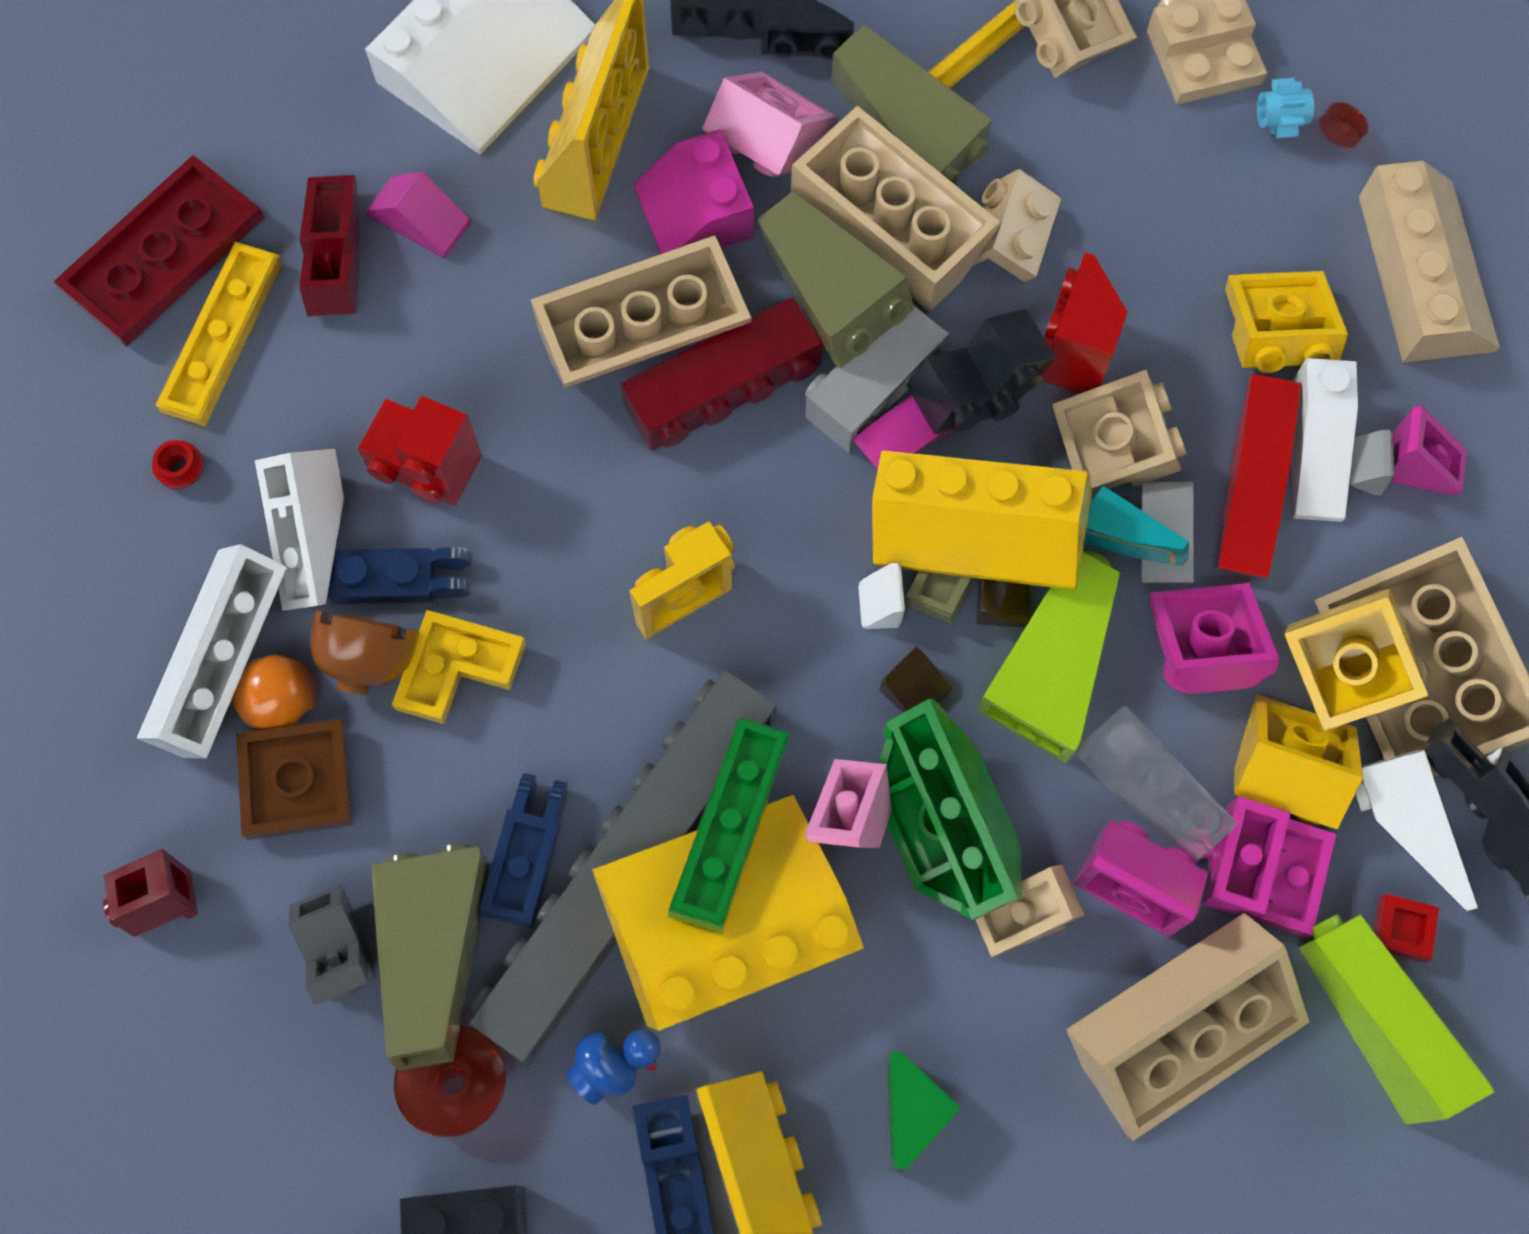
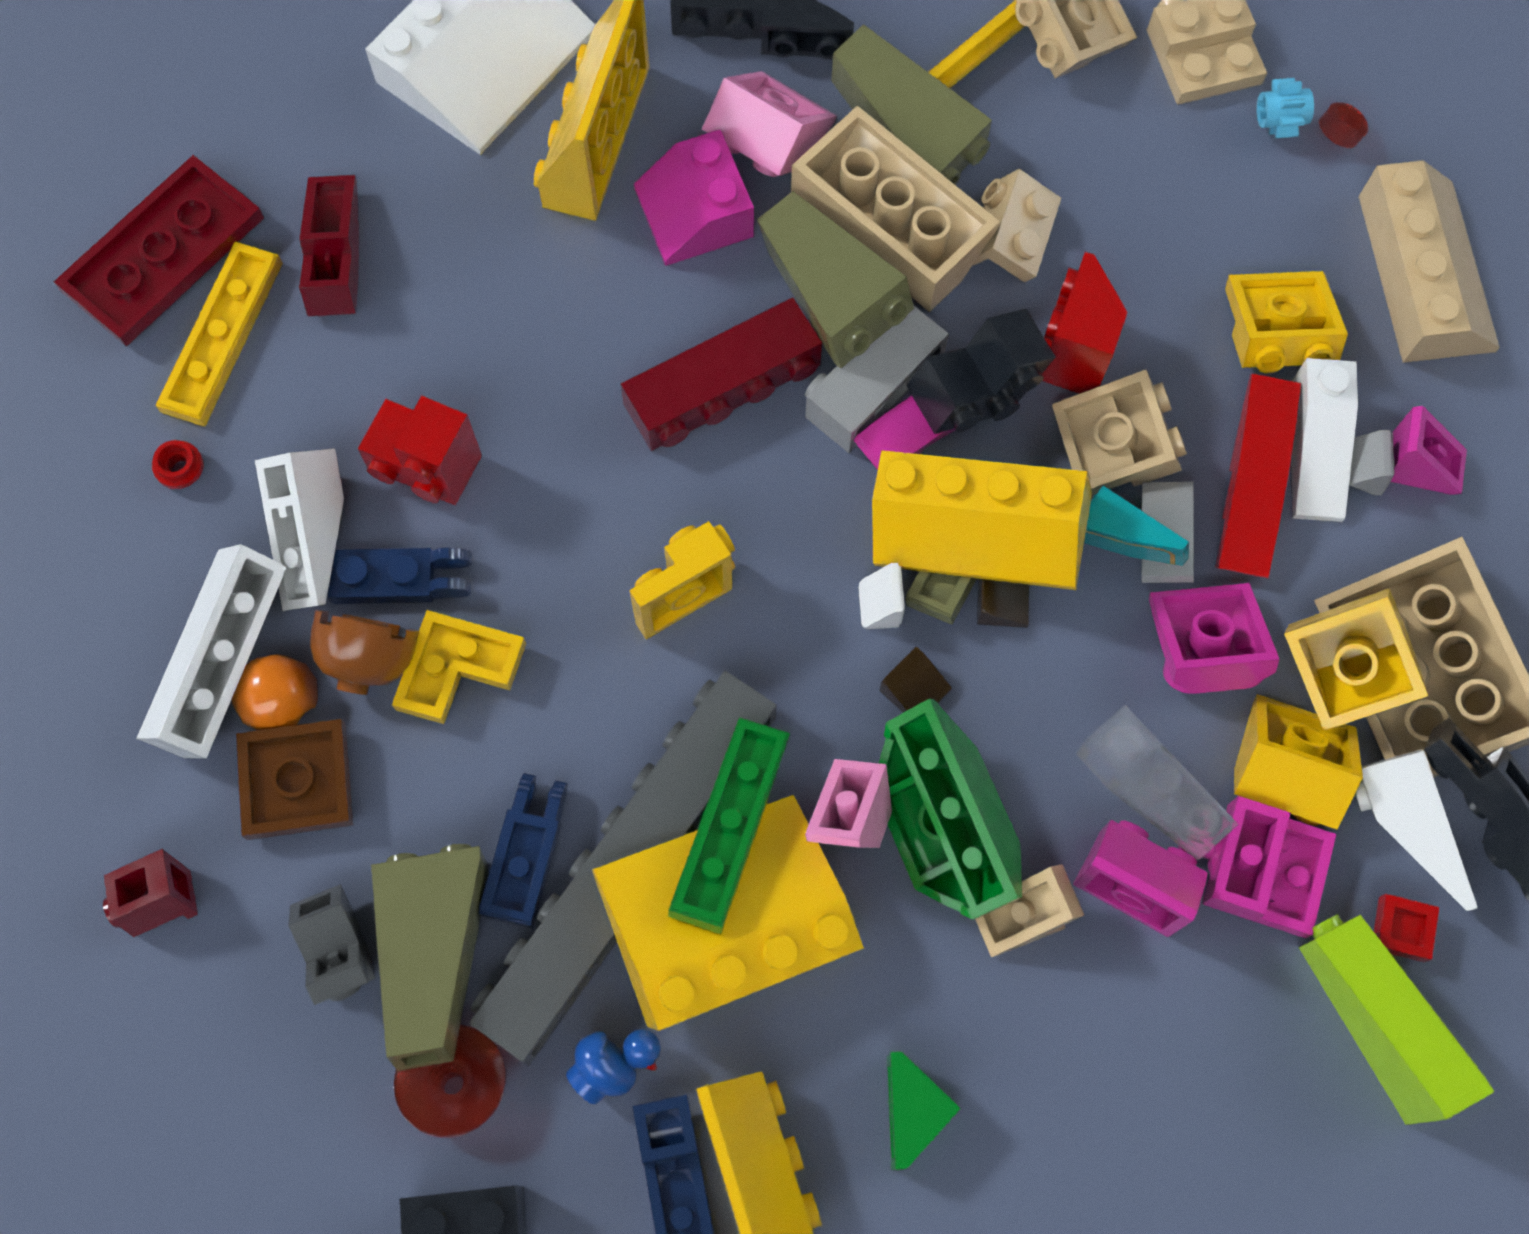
dark pink slope [366,171,471,259] -> none
tan slope [530,235,751,388] -> none
lime slope [977,551,1120,764] -> none
tan slope [1066,913,1309,1141] -> none

